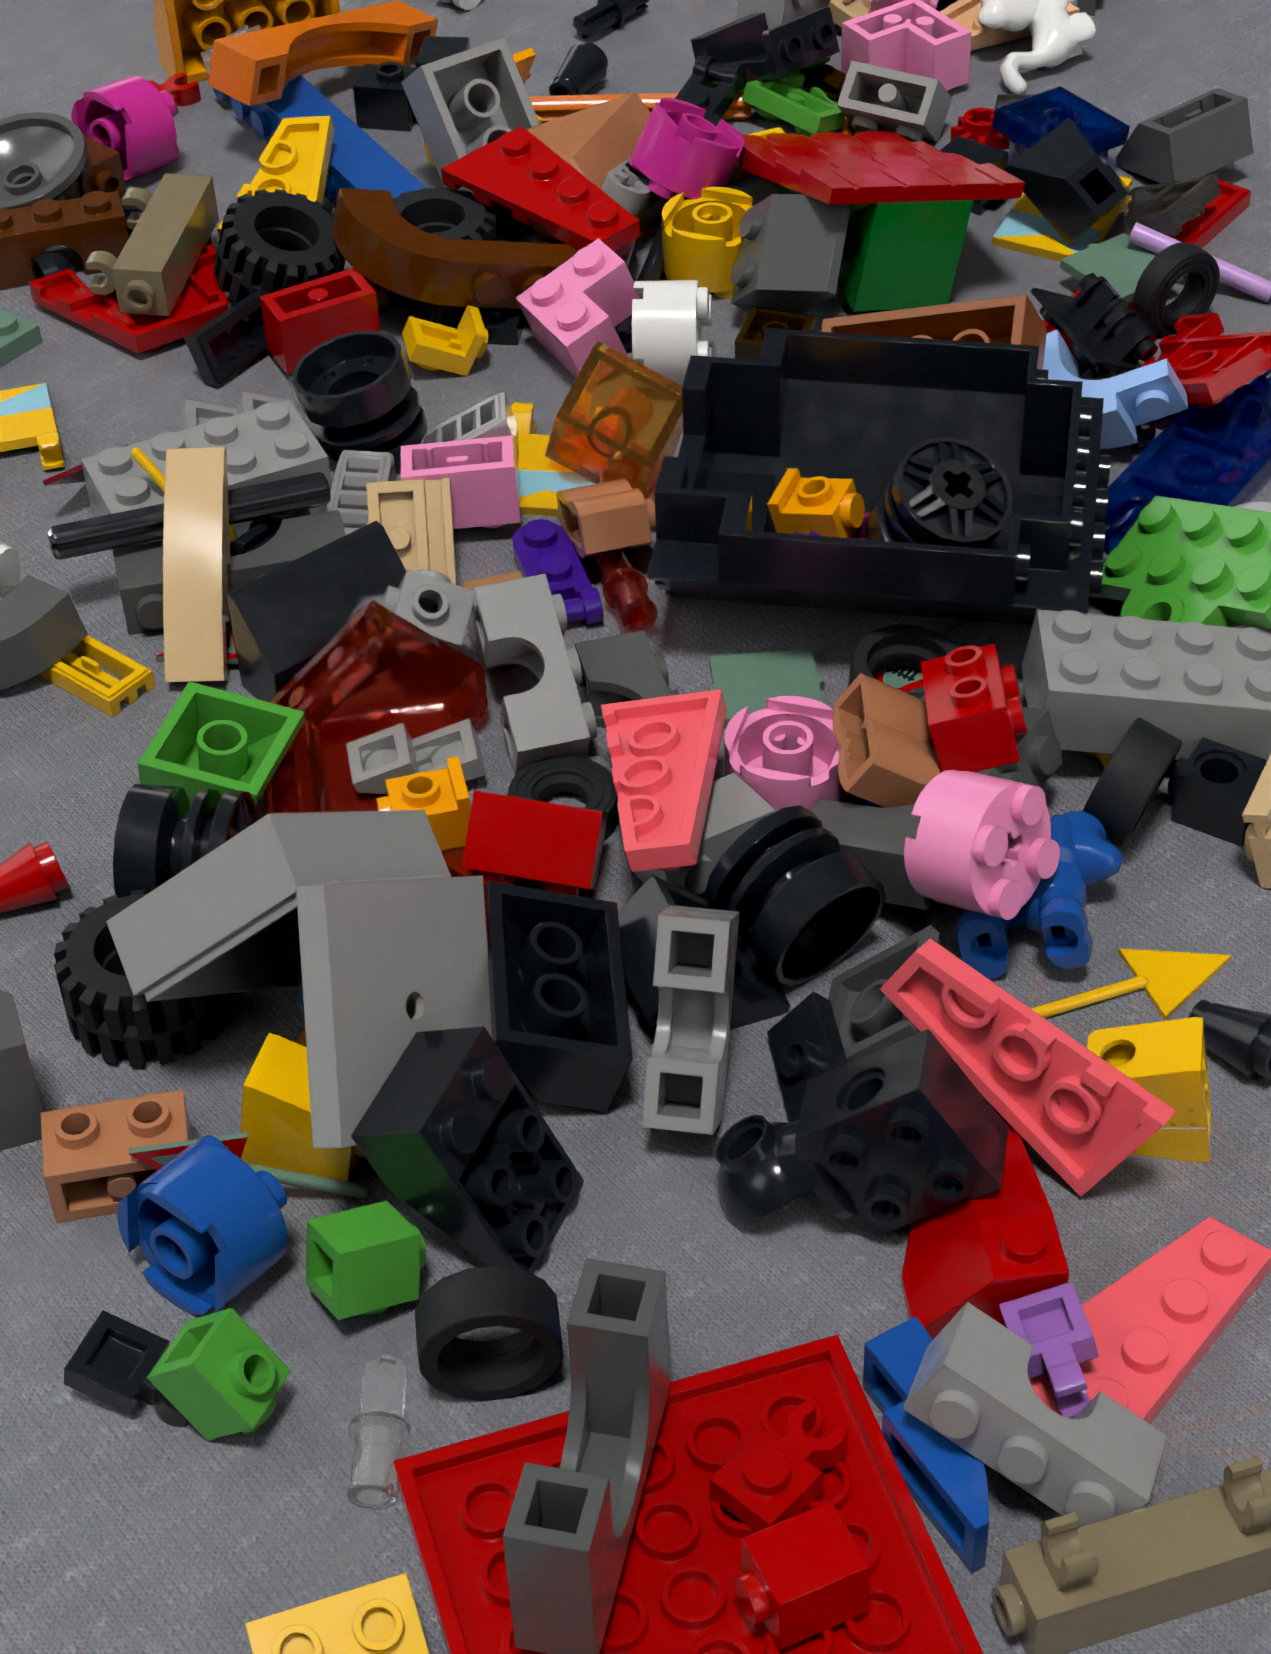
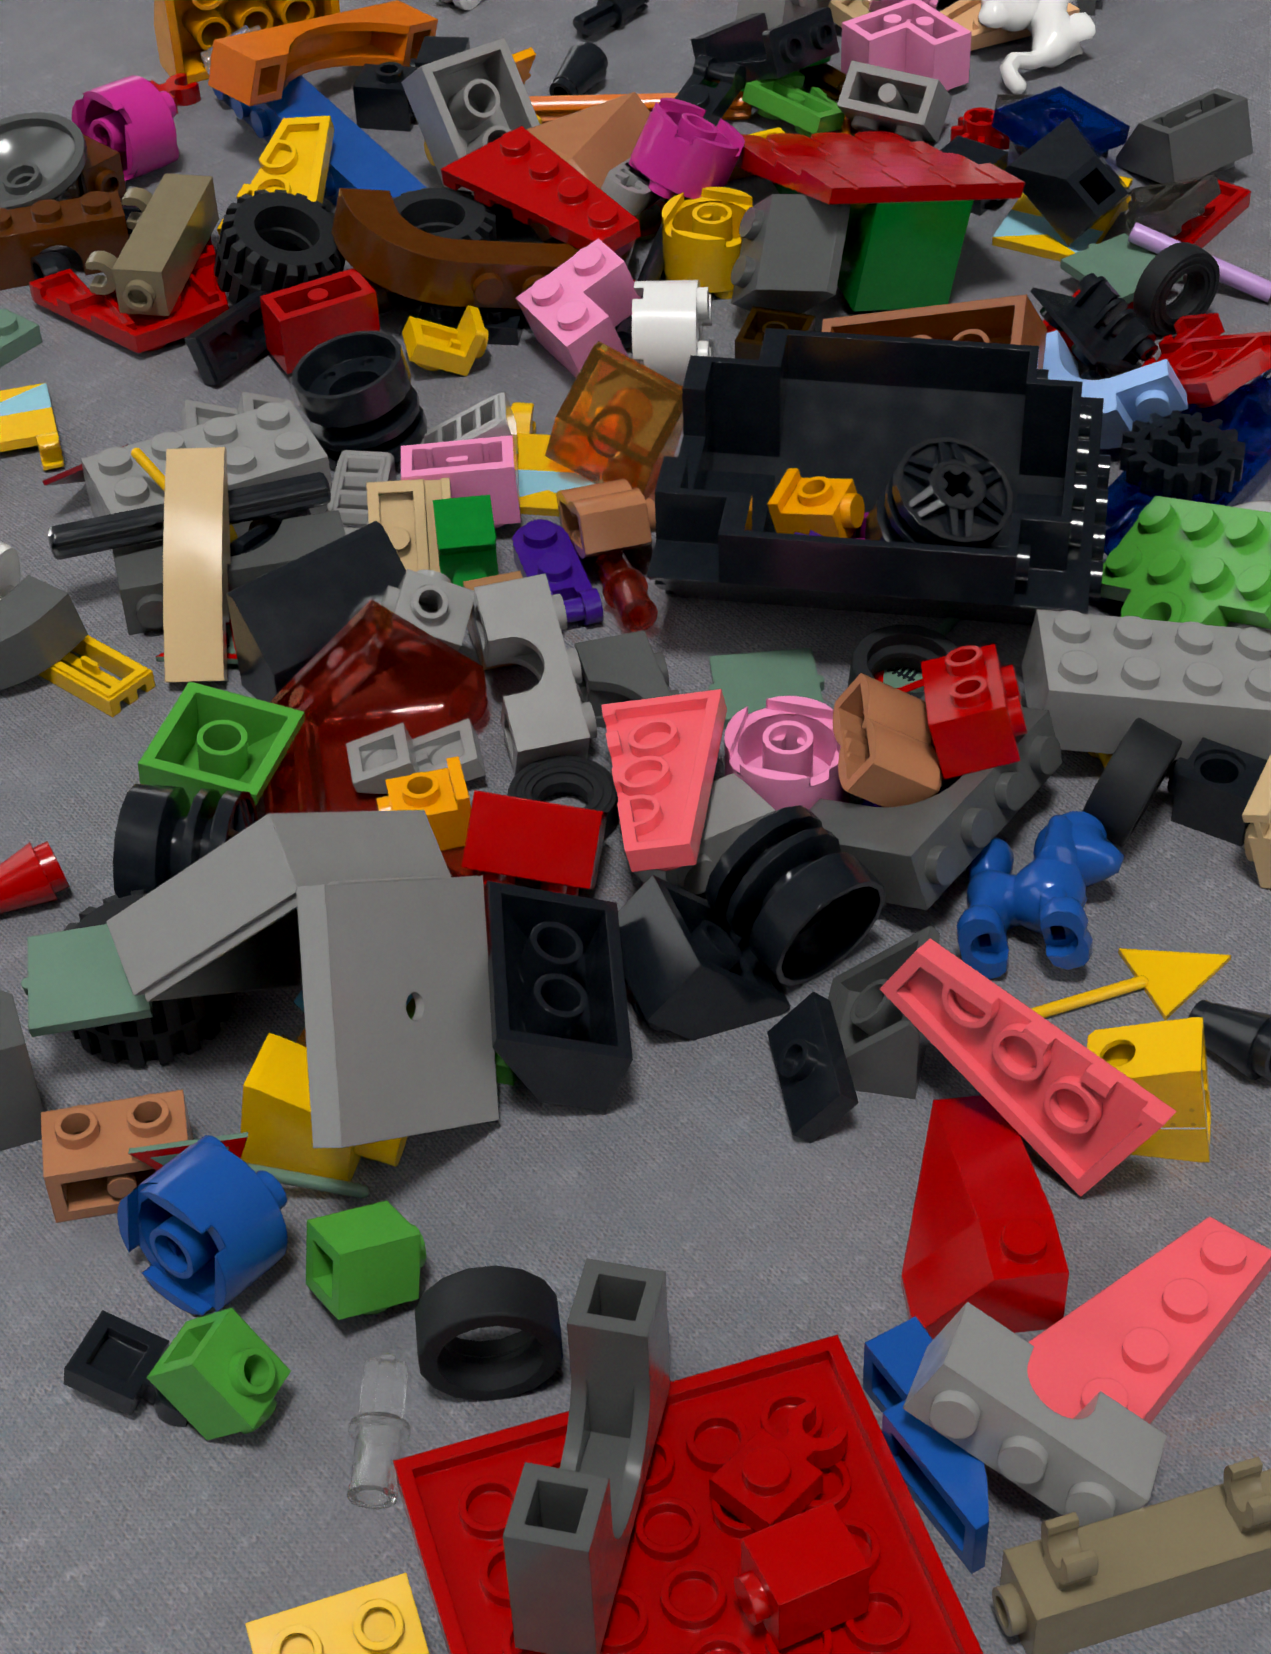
black slope [351,1026,584,1274] -> none
light grey arch [642,905,739,1135] -> none
black brick [715,1029,1009,1236] -> none
bright pink brick [904,770,1060,920] -> none
medium lavender plate [999,1282,1099,1419] -> none
none -> sand green piece [21,924,153,1037]
none -> green slope [433,495,499,587]
none -> black gear [1119,410,1246,501]

